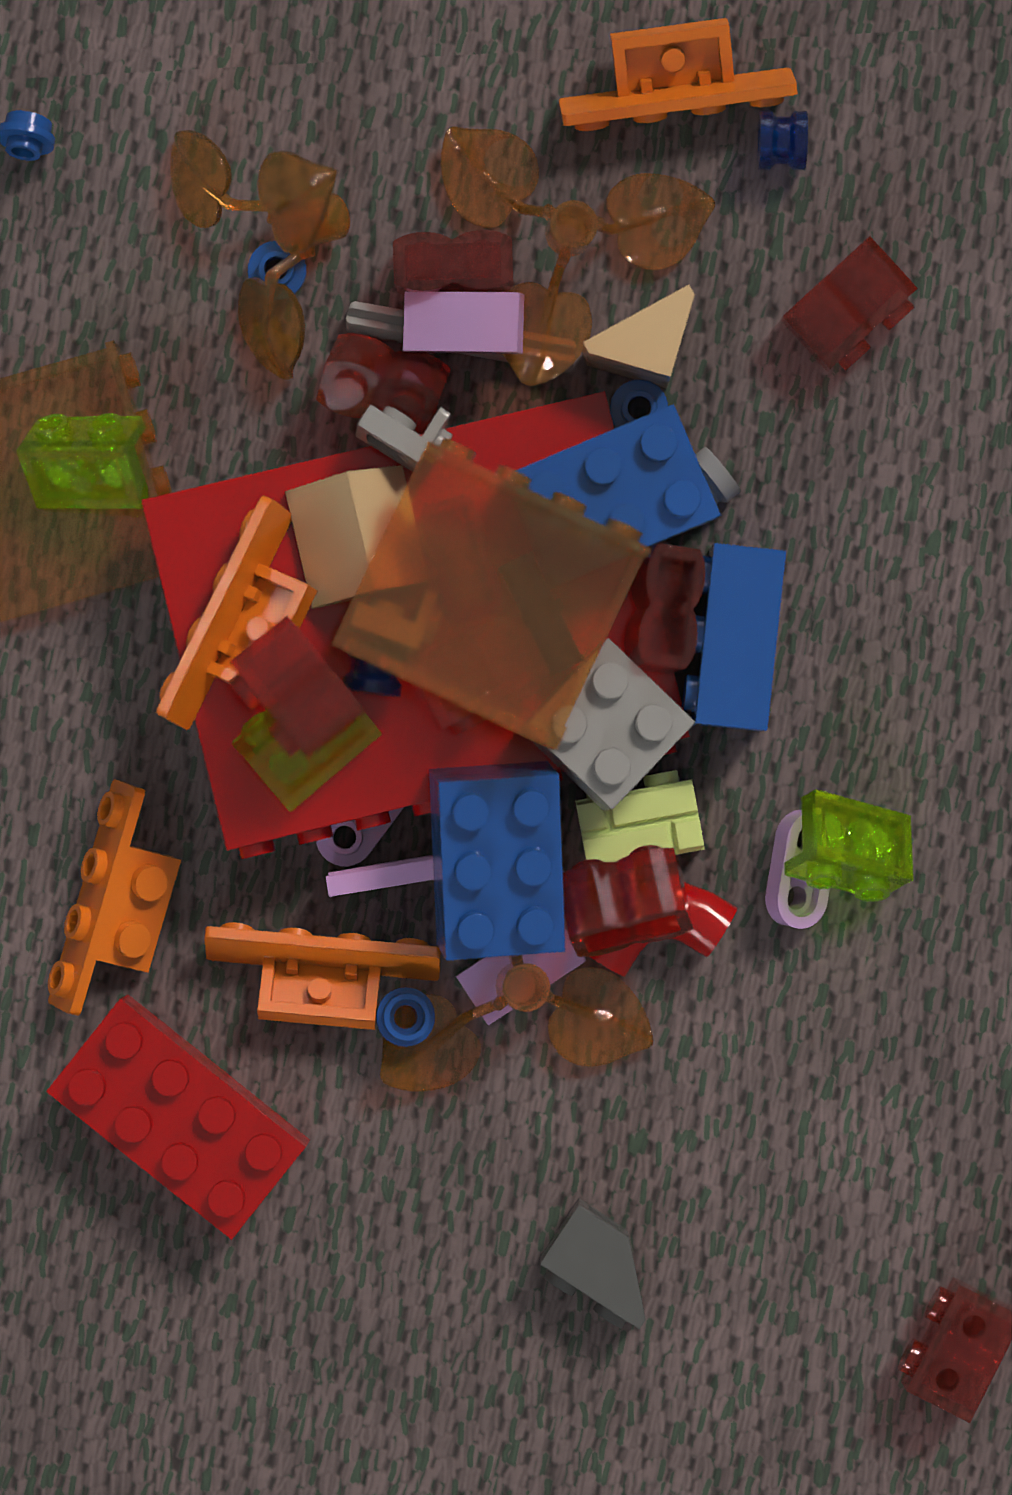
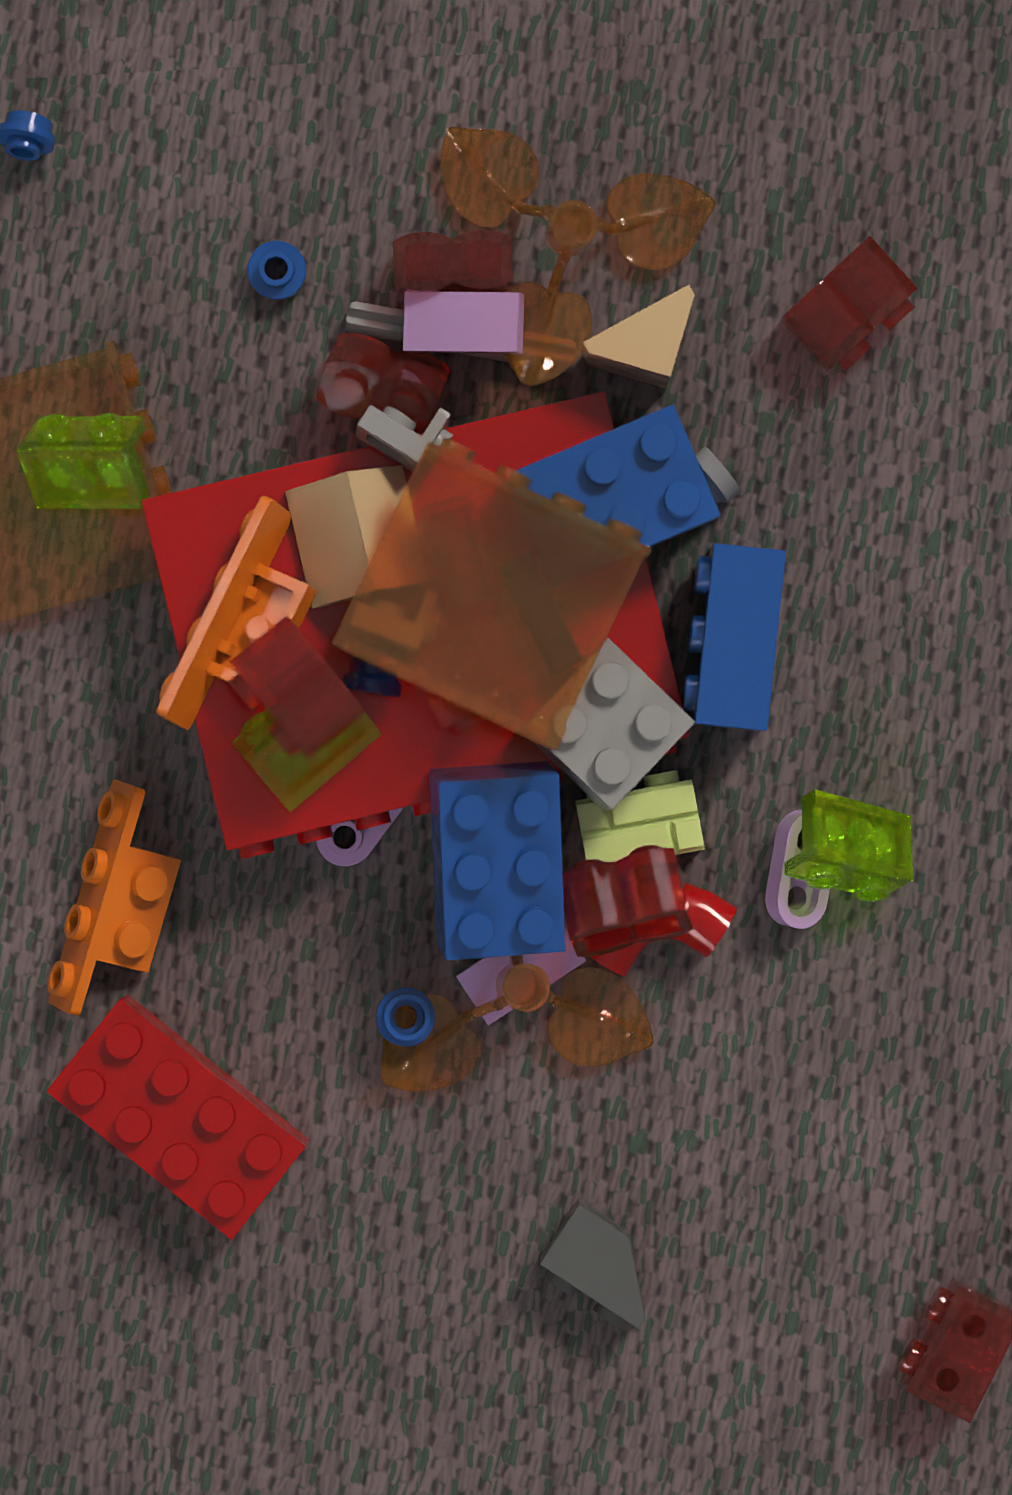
clear orange plant [170,130,350,380] -> none
orange bracket [204,922,441,1030] -> none
lavender tile [326,855,434,897] -> none
orange bracket [559,18,798,131] -> none
blue plate [610,380,668,428] -> none
clear red brick [624,543,705,674] -> none
clear blue wheel [757,110,808,171] -> none

